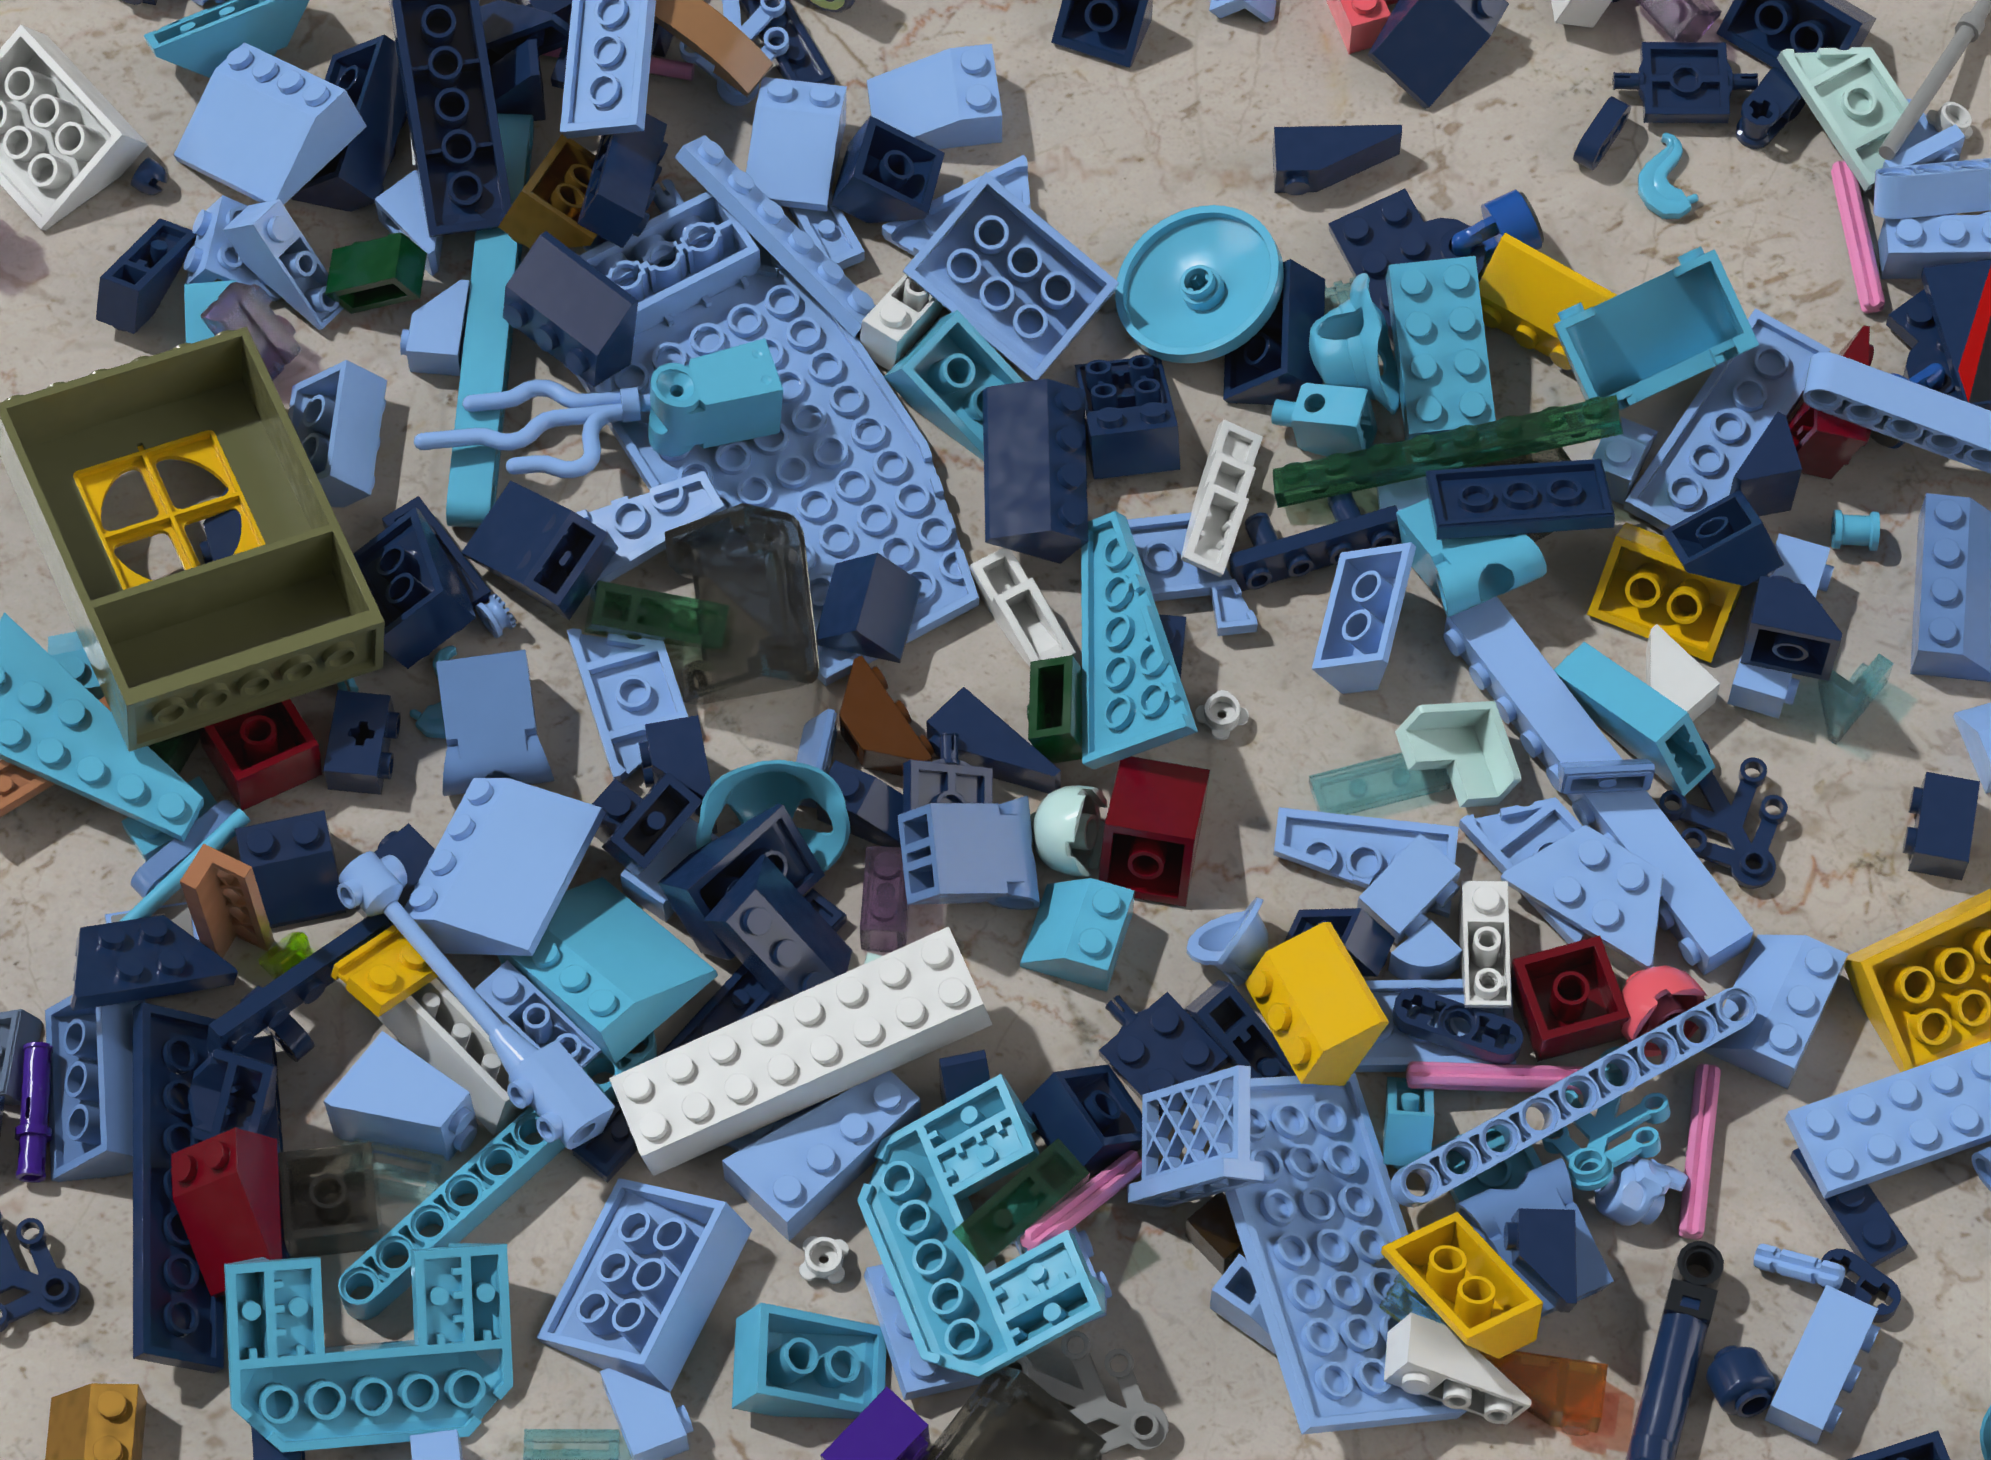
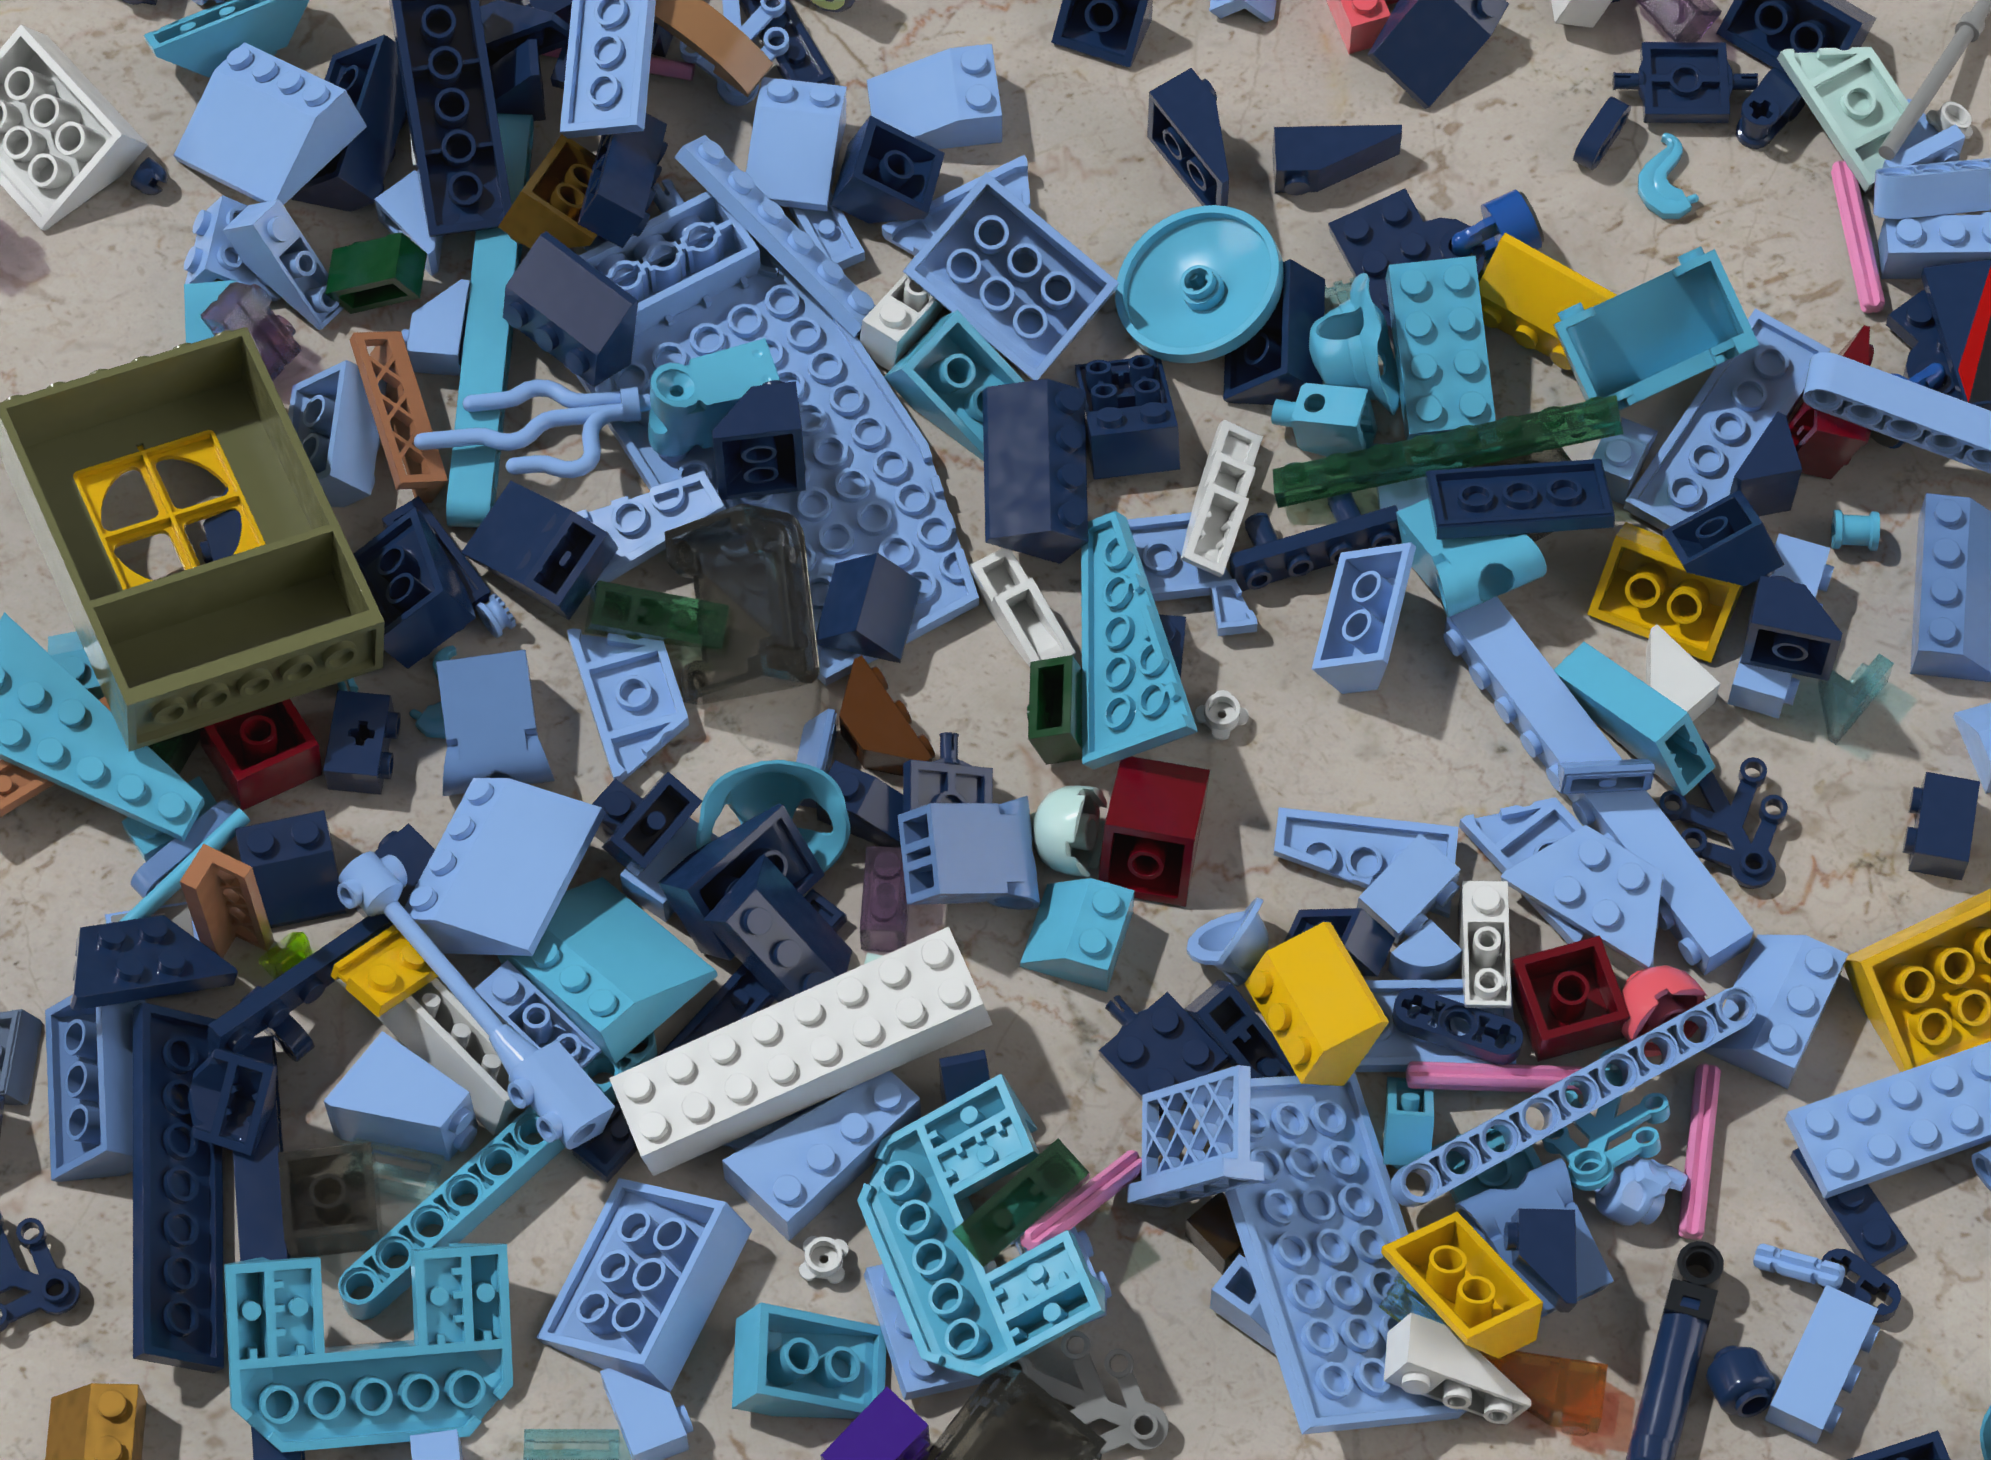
dark purple pin [14,1042,53,1183] -> none
dark blue slope [96,218,197,334] -> none
dark red slope [171,1127,282,1298] -> none
dark blue slope [638,715,718,834] -> none
dark blue slope [926,687,1061,794] -> none
dark blue slope [1022,1064,1142,1180] -> none
clear light blue tile [1308,752,1451,815] -> none
light aqua panel [1395,701,1522,808] -> none
none -> nougat fence [349,331,448,503]
none -> dark blue slope [712,380,806,500]
none -> dark blue slope [1147,68,1229,206]

